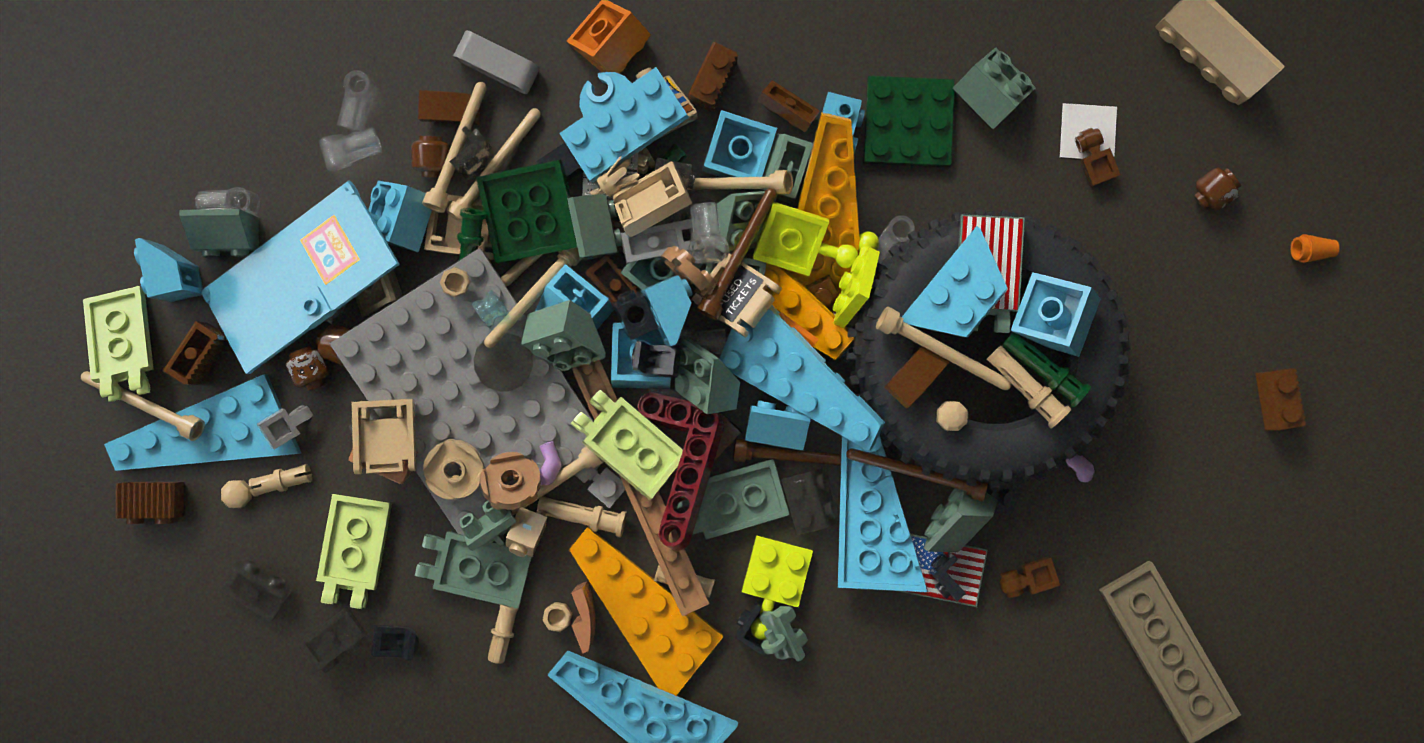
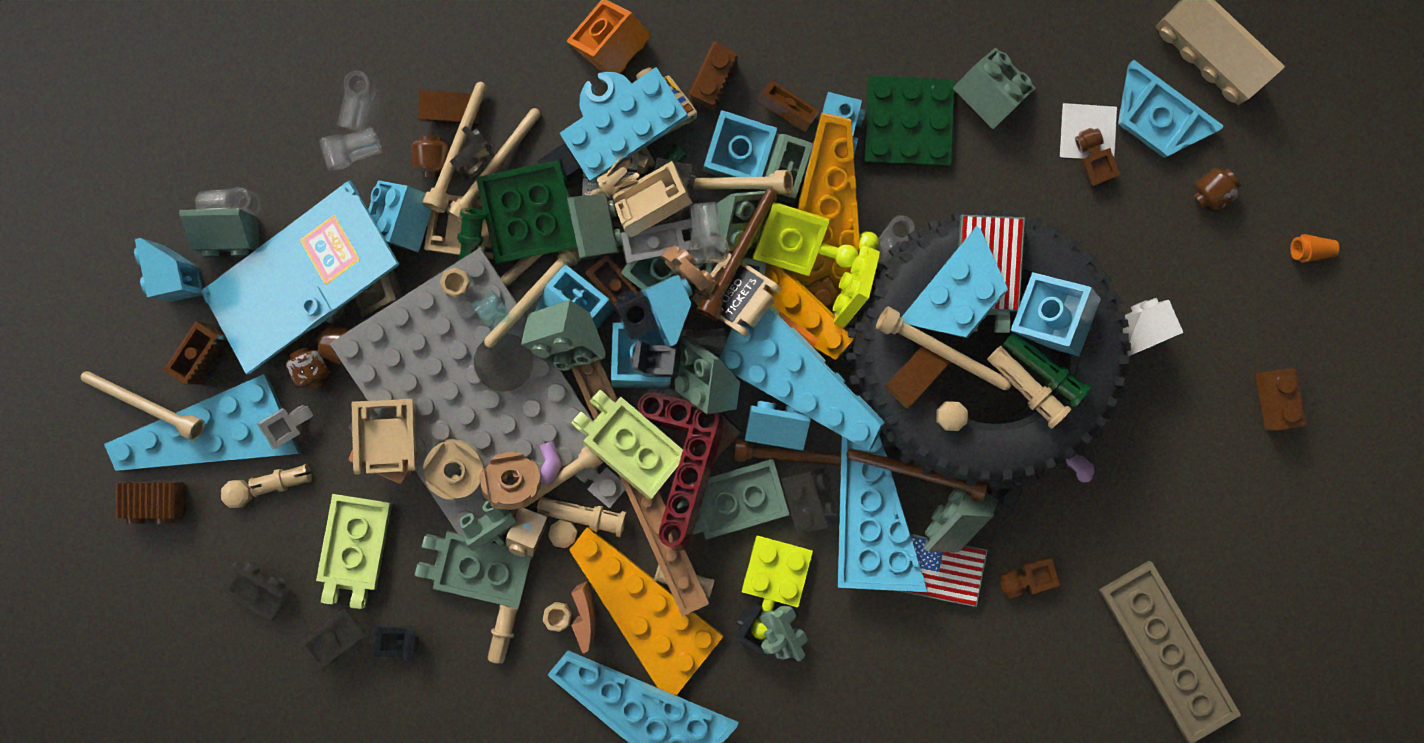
yellowish green tile [83,286,154,402] -> none
light grey beam [453,30,540,94] -> none
black bracket [928,552,966,601] -> none
none -> tan tile [548,519,578,548]
none -> medium azure wing [1118,60,1223,158]
none -> white slope [1123,298,1183,356]

